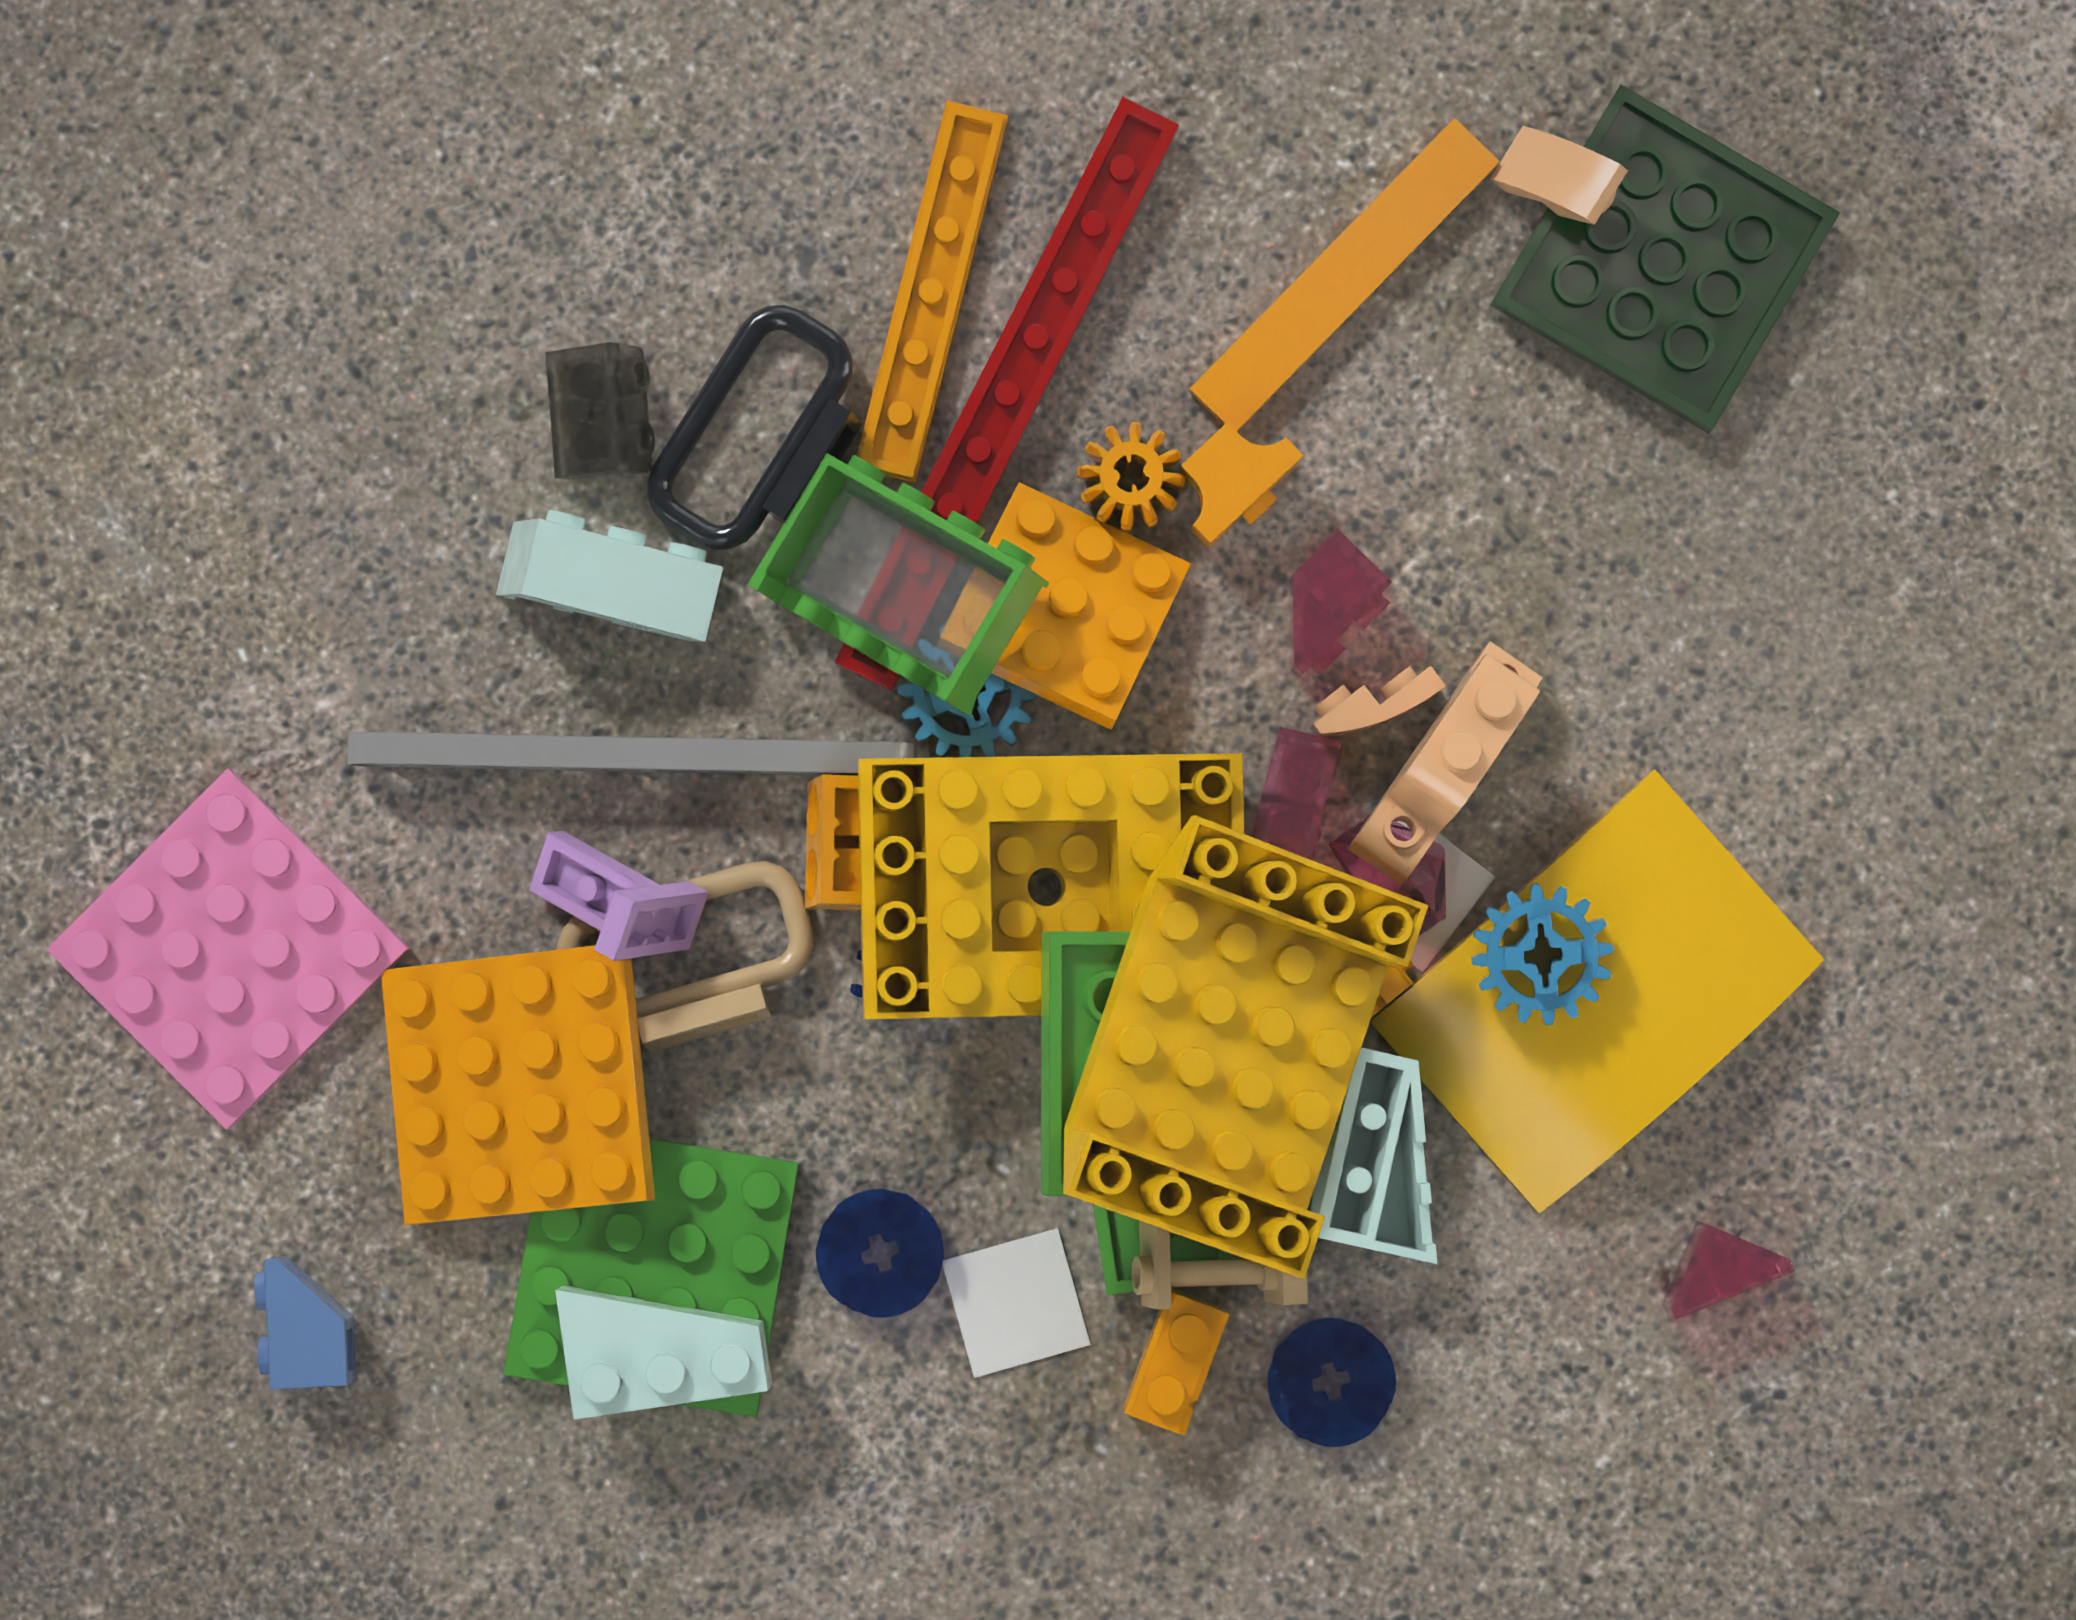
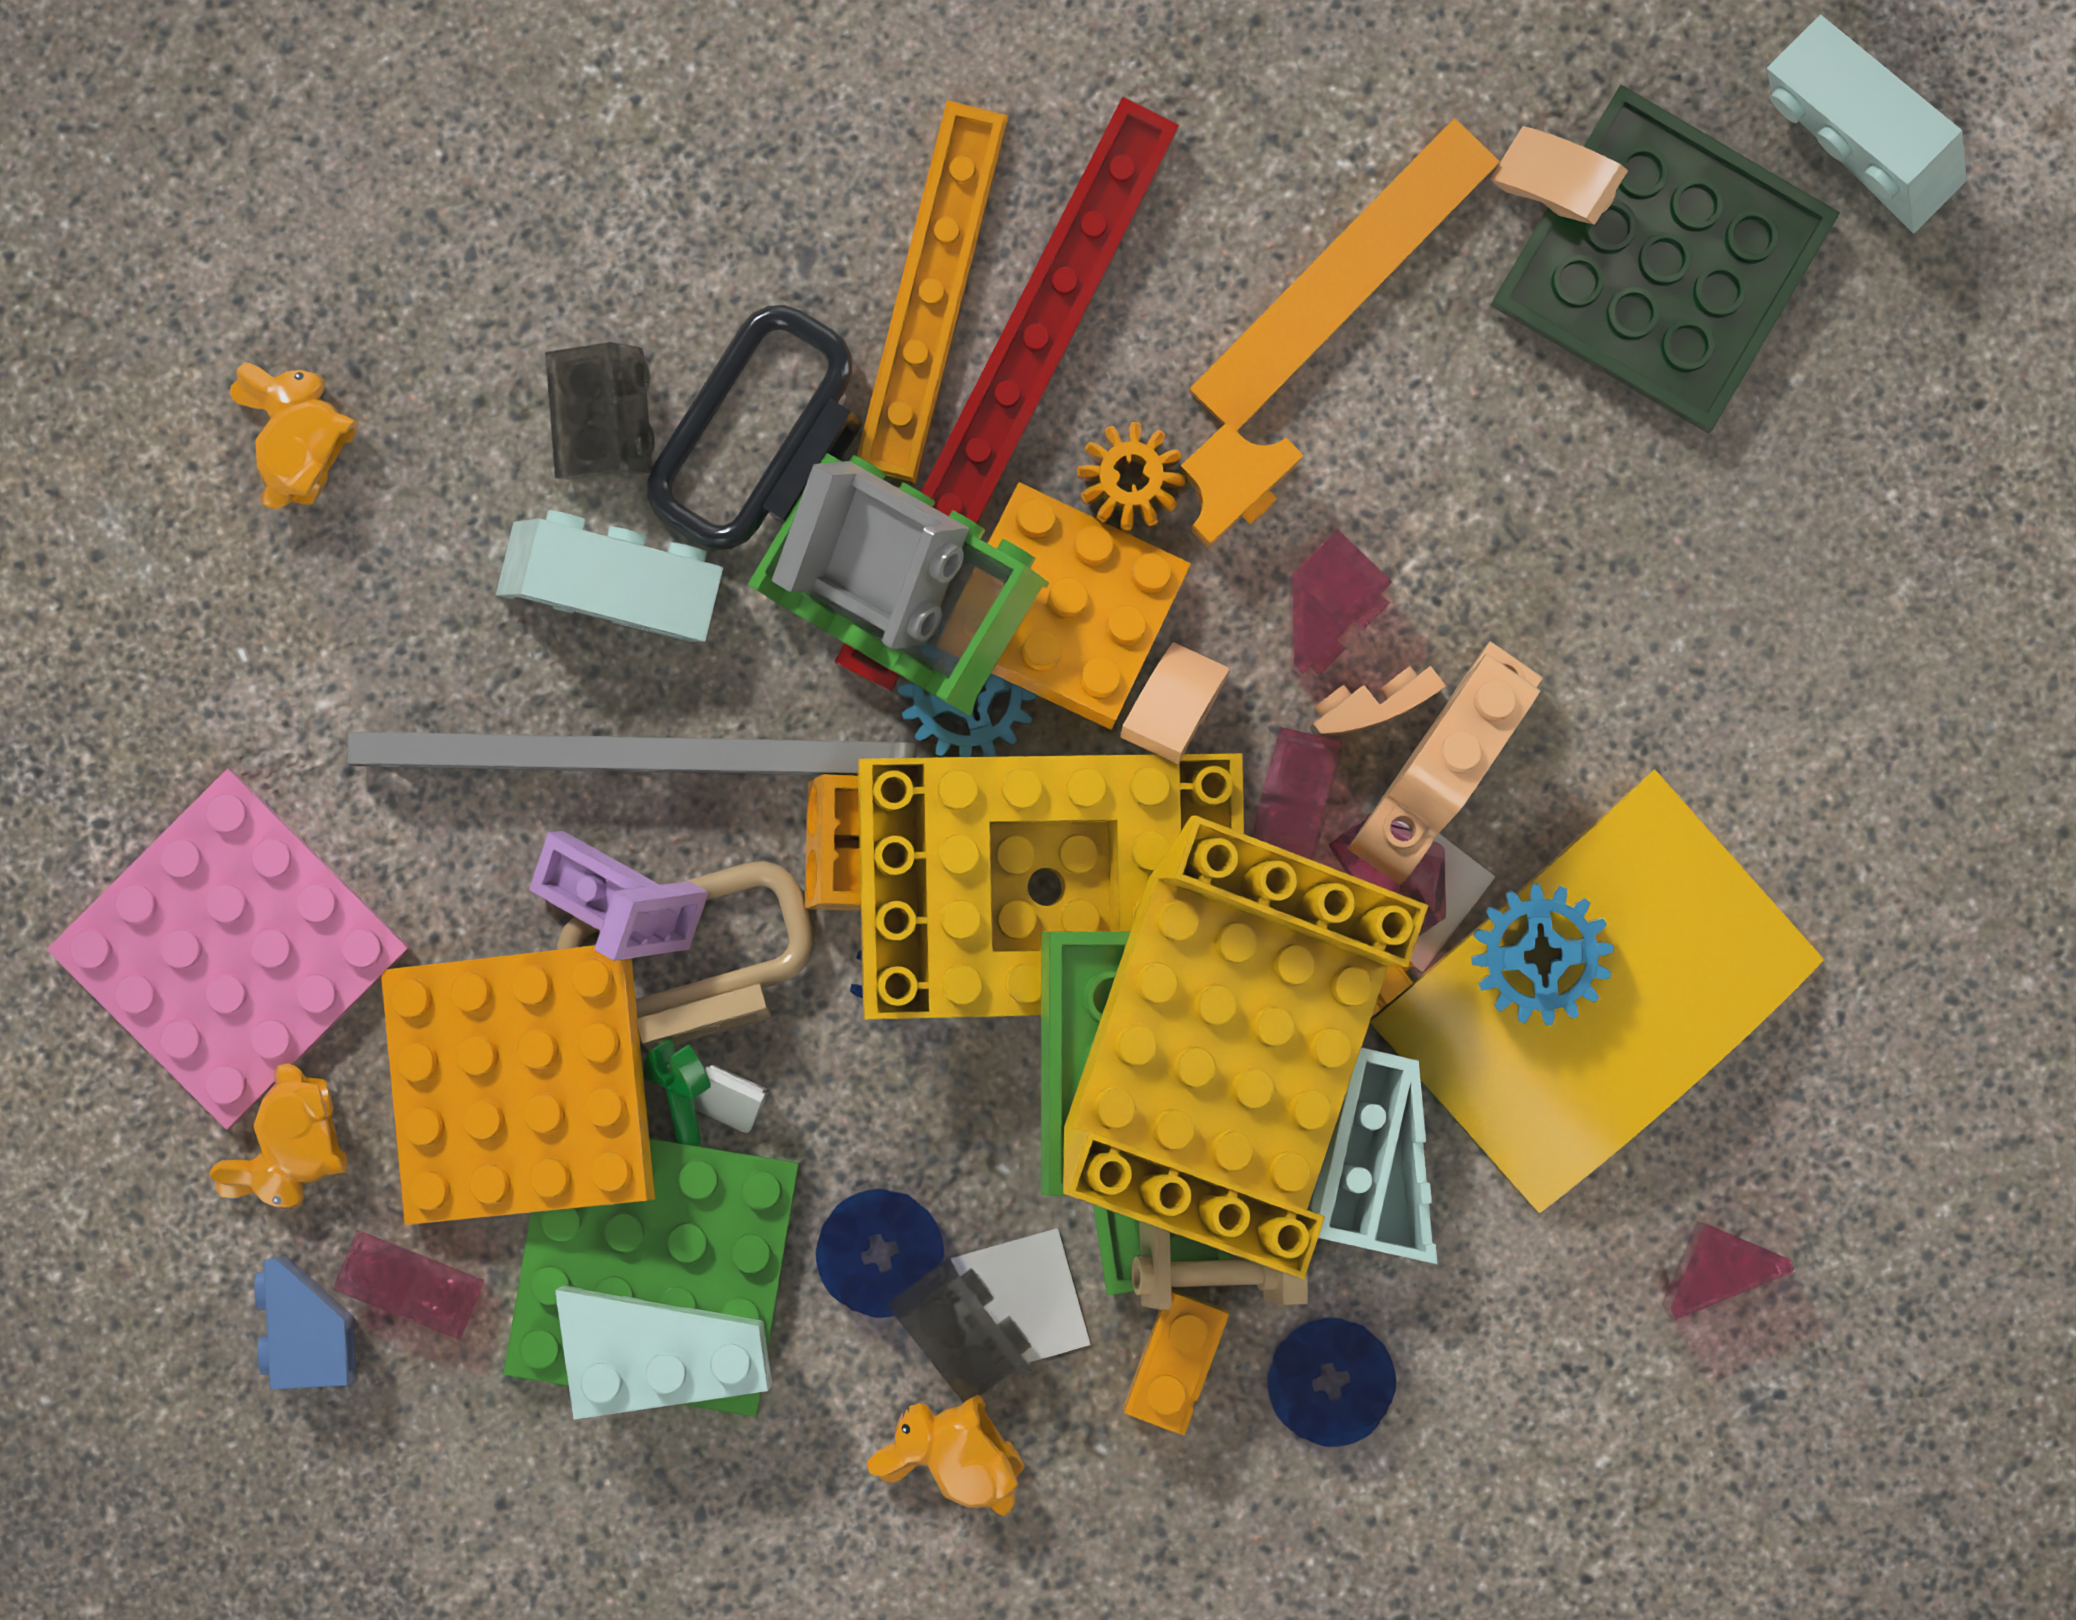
none -> light orange animal [209,1063,348,1209]
none -> light orange animal [230,362,358,510]
none -> clear pink slope [332,1230,485,1340]
none -> green bar [643,1037,711,1146]
none -> white slope [694,1065,768,1133]
none -> light grey panel [771,461,970,649]
none -> light orange animal [866,1394,1024,1516]
none -> clear smoke bracket [888,1257,1034,1403]
none -> light nougat slope [1120,642,1230,764]
none -> light aqua wedge [1767,14,1967,234]

